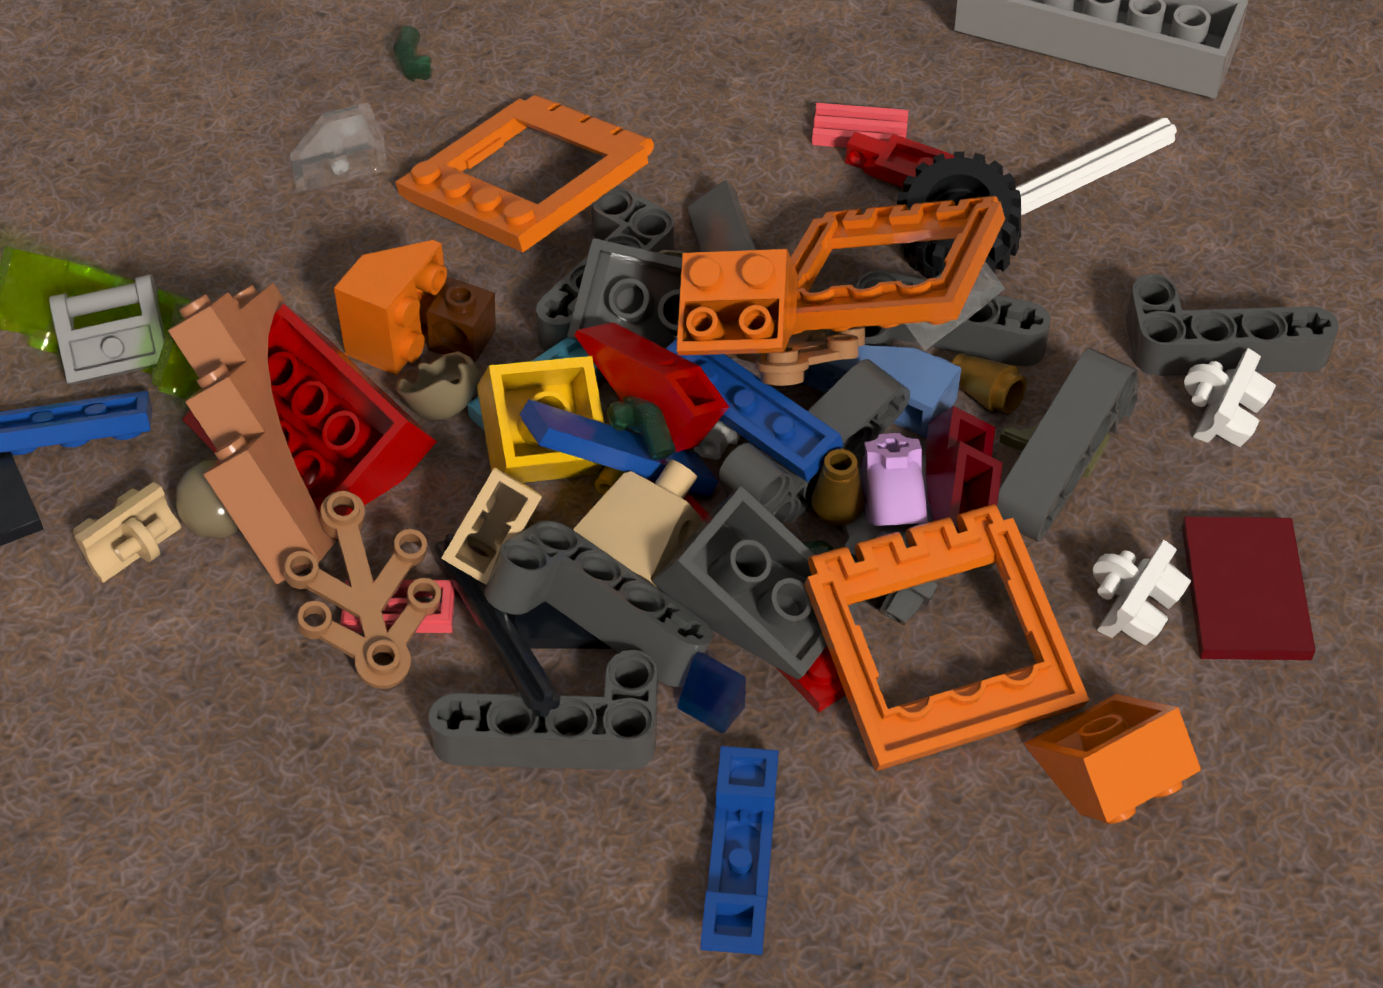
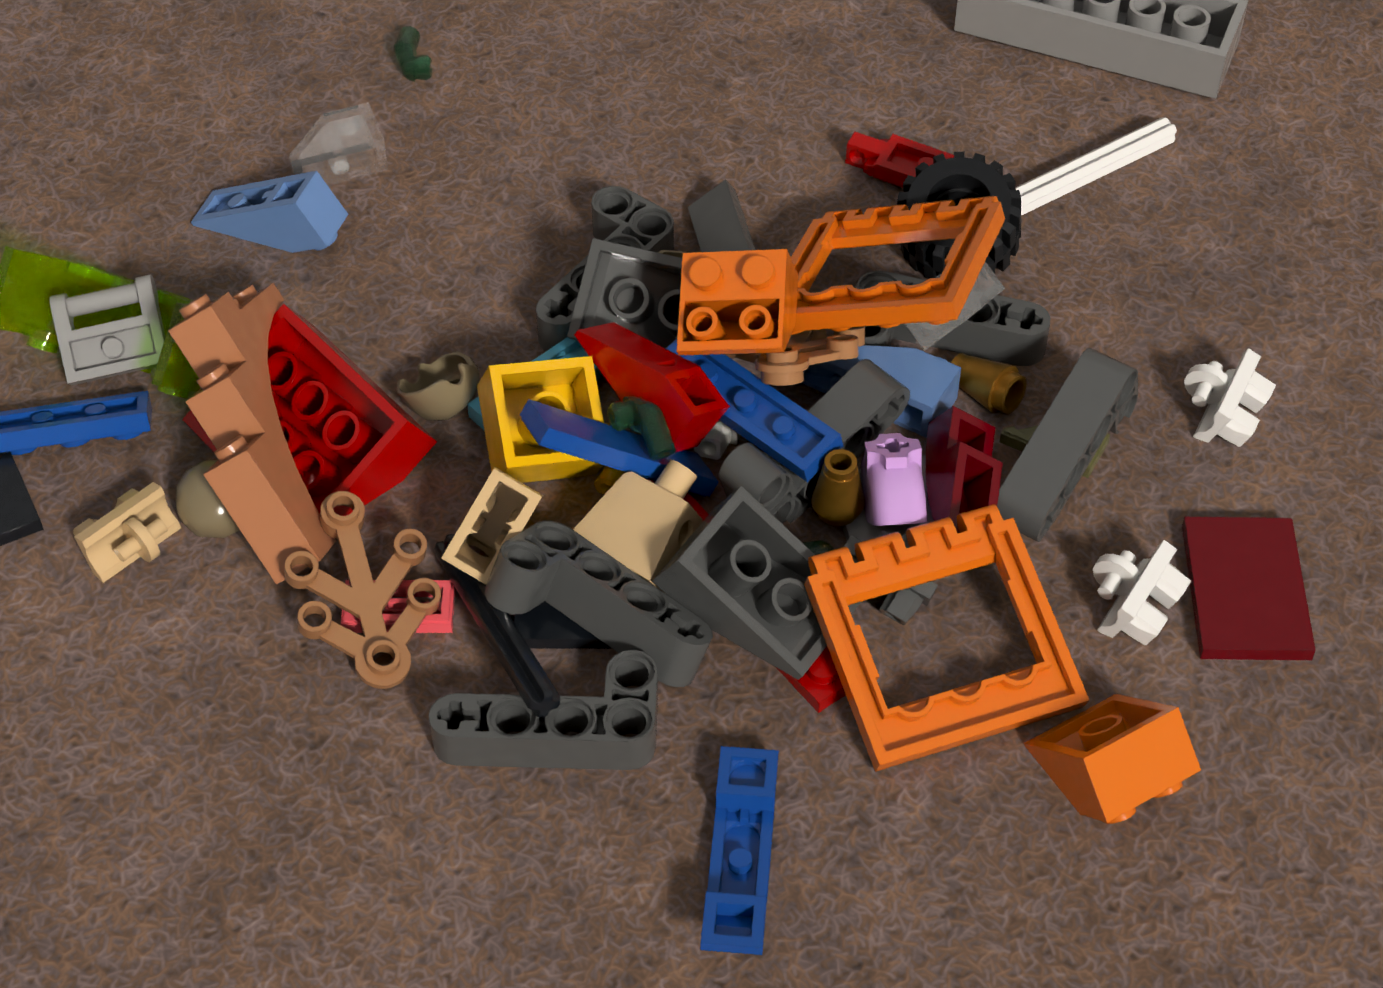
orange slope [334,240,447,376] -> none
orange hinge [395,95,654,253] -> none
reddish brown brick [427,277,496,363] -> none
clear blue slope [678,652,746,734] -> none
coral tile [812,103,909,148] -> none
dark grey beam [1126,274,1339,376] -> none
none -> medium blue slope [191,171,349,253]

